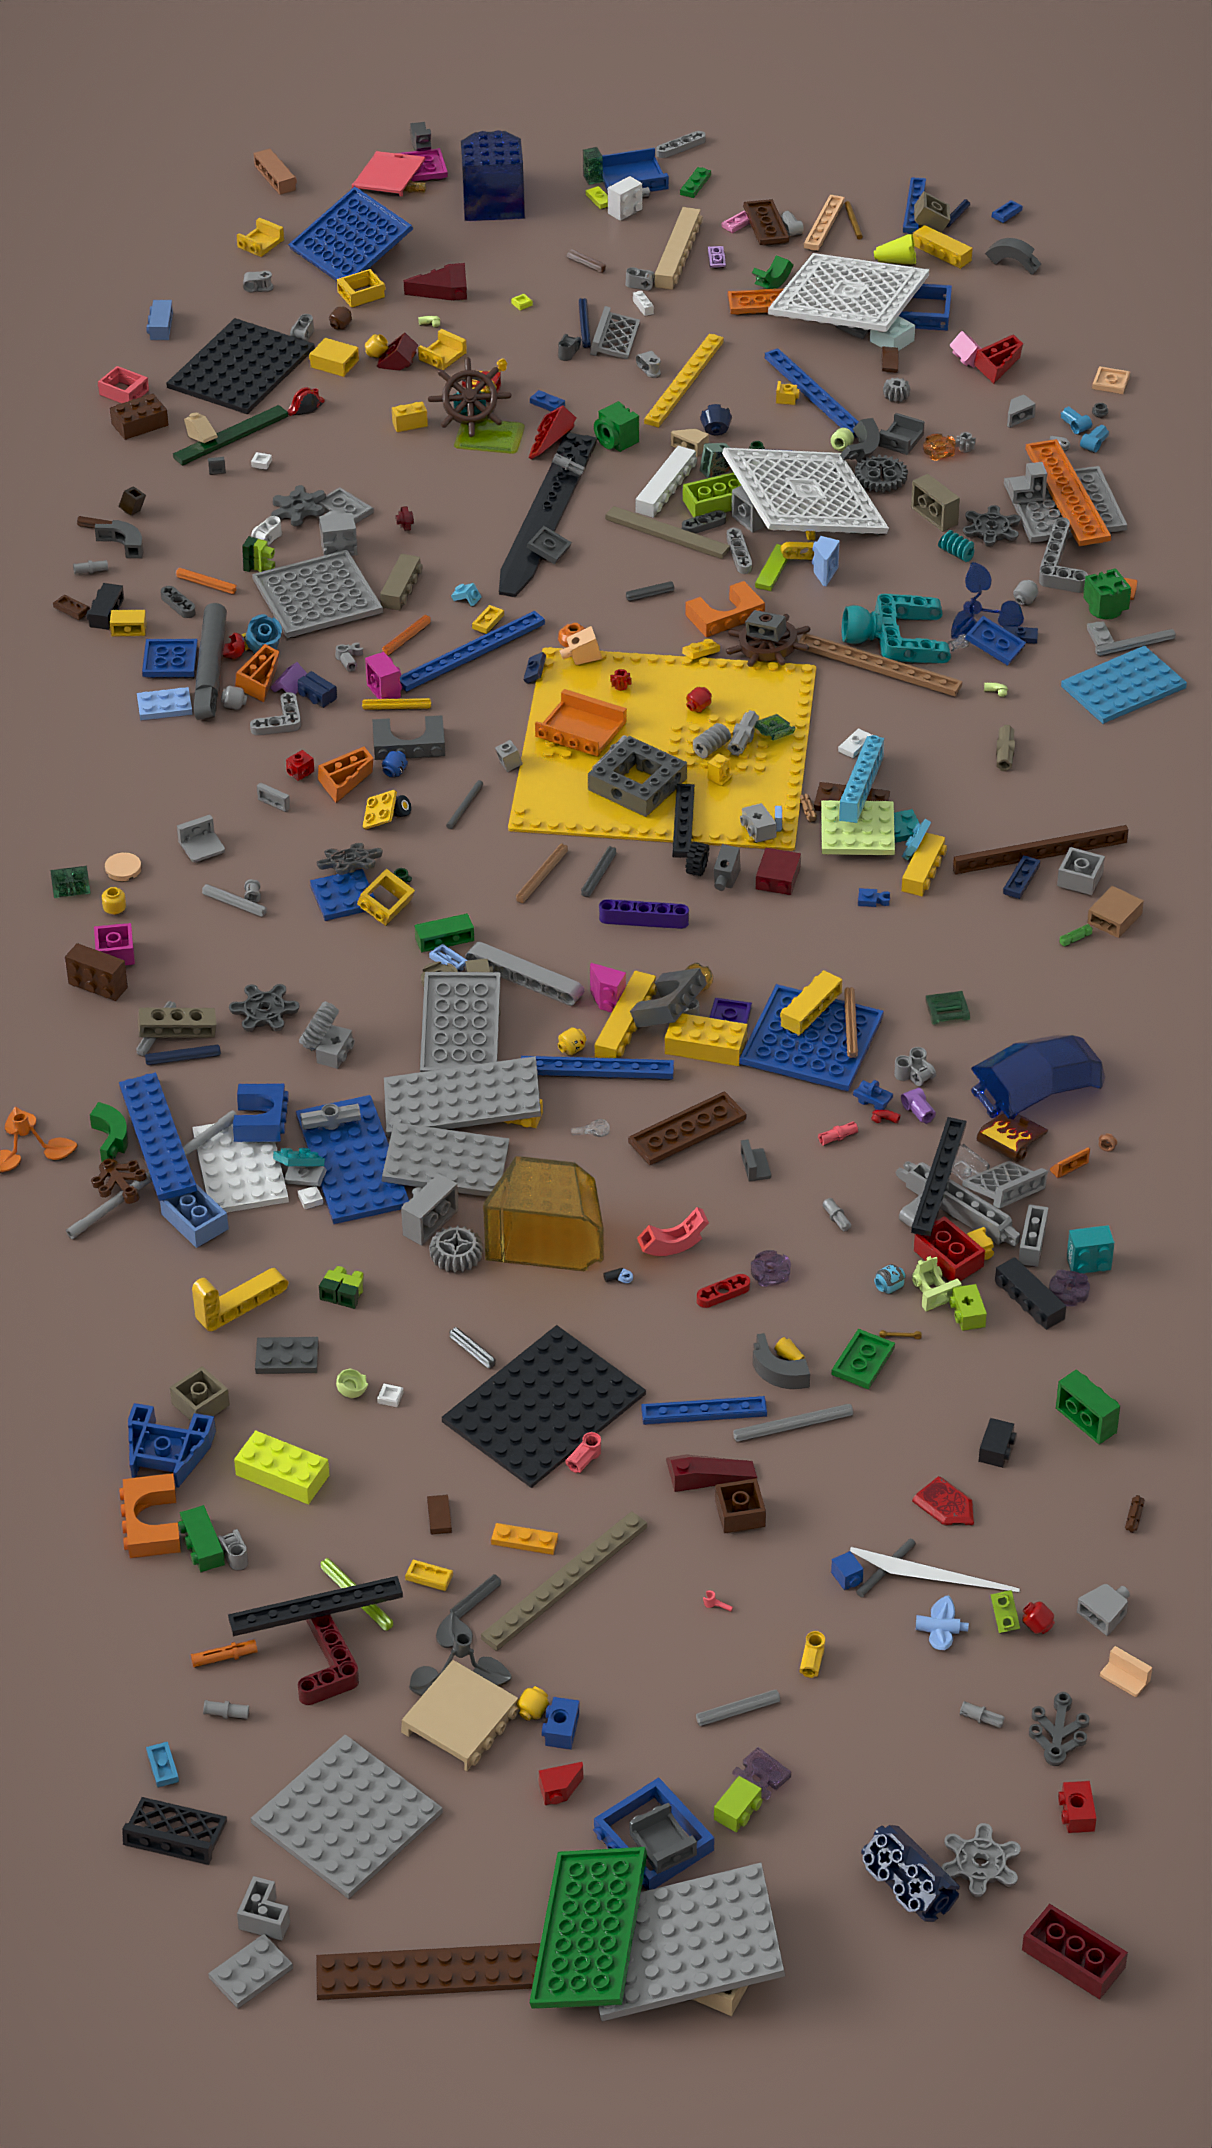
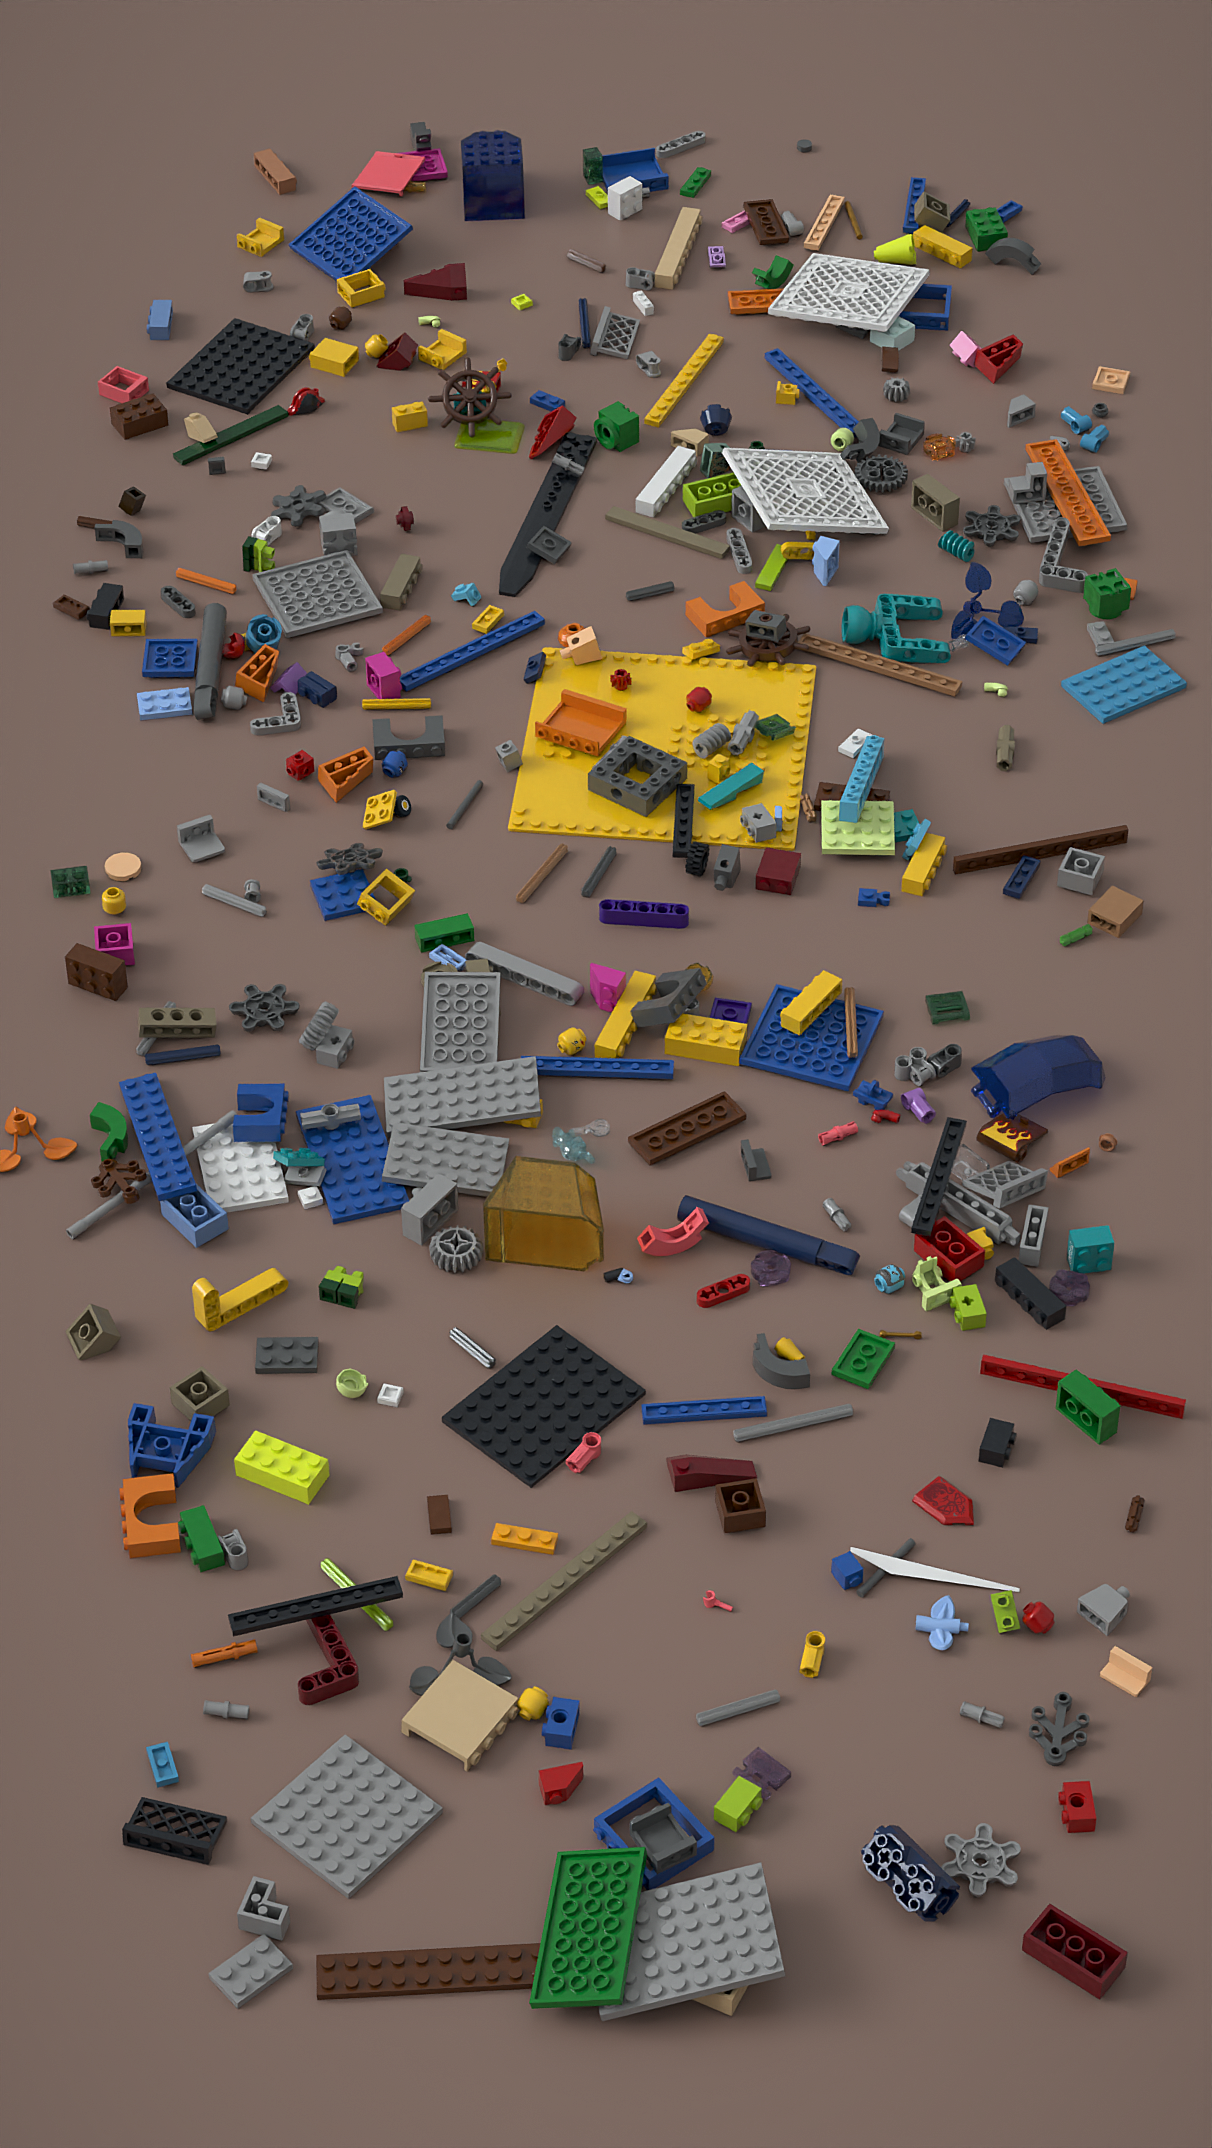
none -> dark tan slope [65,1304,121,1360]
none -> clear light blue animal [552,1127,595,1164]
none -> dark blue piece [677,1195,860,1275]
none -> teal slope [698,763,764,810]
none -> dark grey tile [797,139,812,152]
none -> dark grey piece [927,1044,962,1078]
none -> green brick [965,207,1008,252]
none -> red plate [980,1354,1186,1419]

